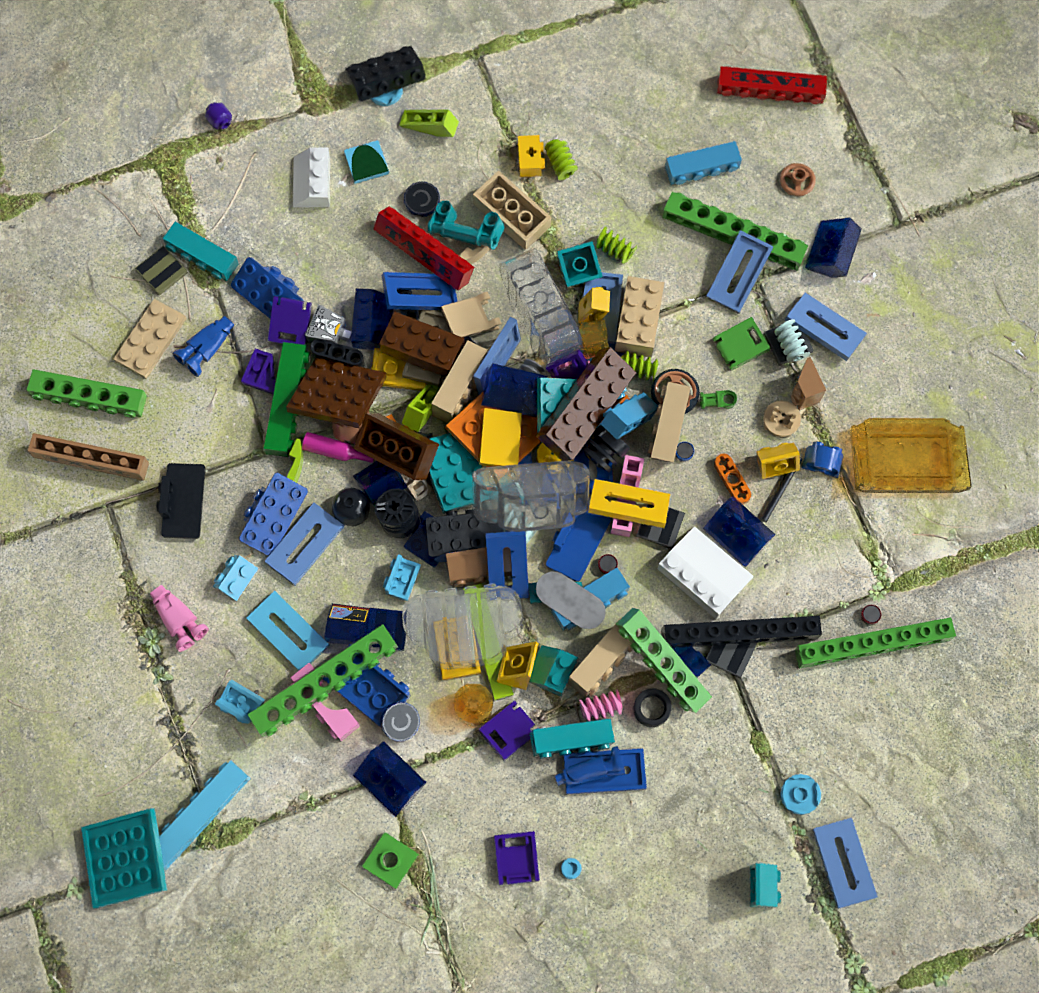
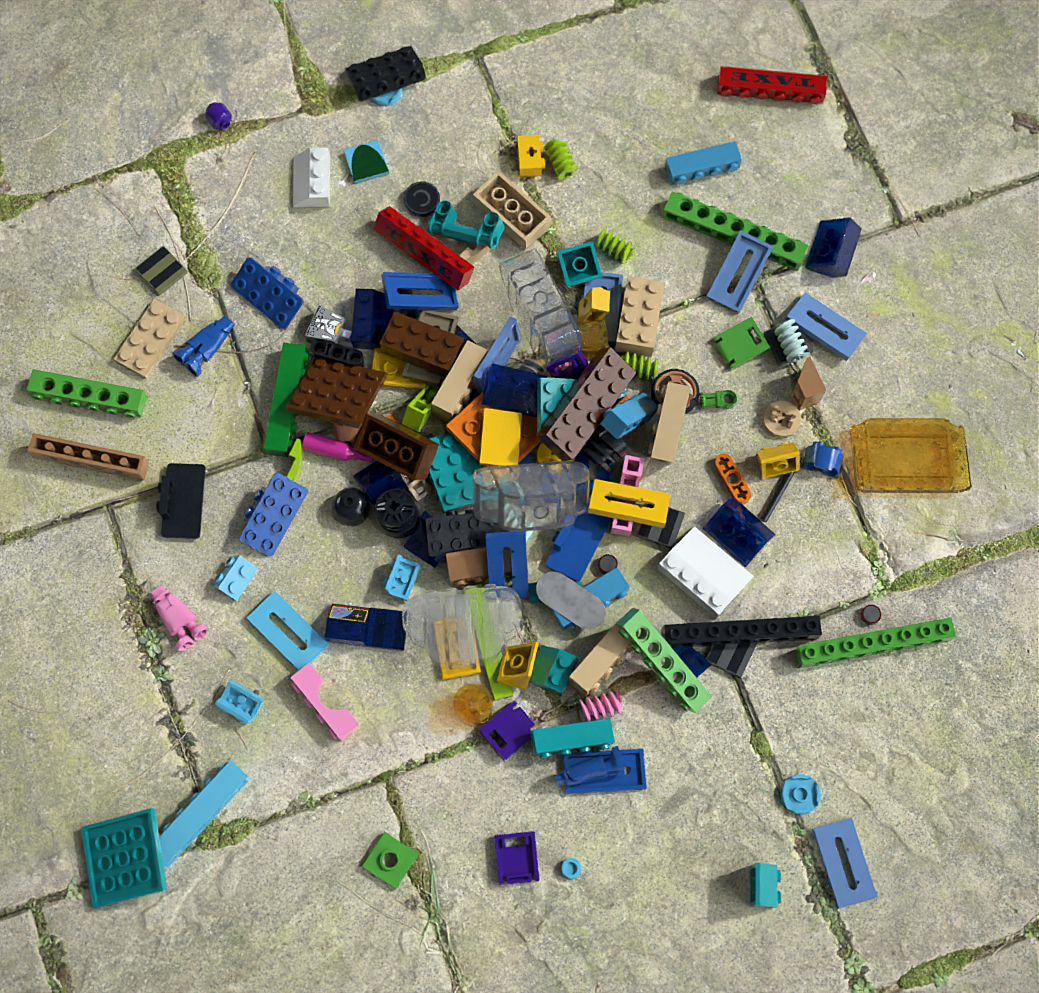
teal brick [163,221,239,281] -> none
dark purple wing [241,348,276,395] -> none
bright green brick [248,625,398,737] -> none
medium blue piece [265,503,344,586] -> none
dark purple container [268,296,312,345] -> none
blue bracket [322,643,411,729] -> none
clear blue slope [353,741,427,817] -> none
tile [380,701,420,741] -> none
lime slope [399,109,459,137] -> none
tan flag [441,292,502,338] -> none
black tyre [633,688,672,727] -> none
flat silver tile [675,441,694,461] -> none
nougat piece [780,163,816,196] -> none

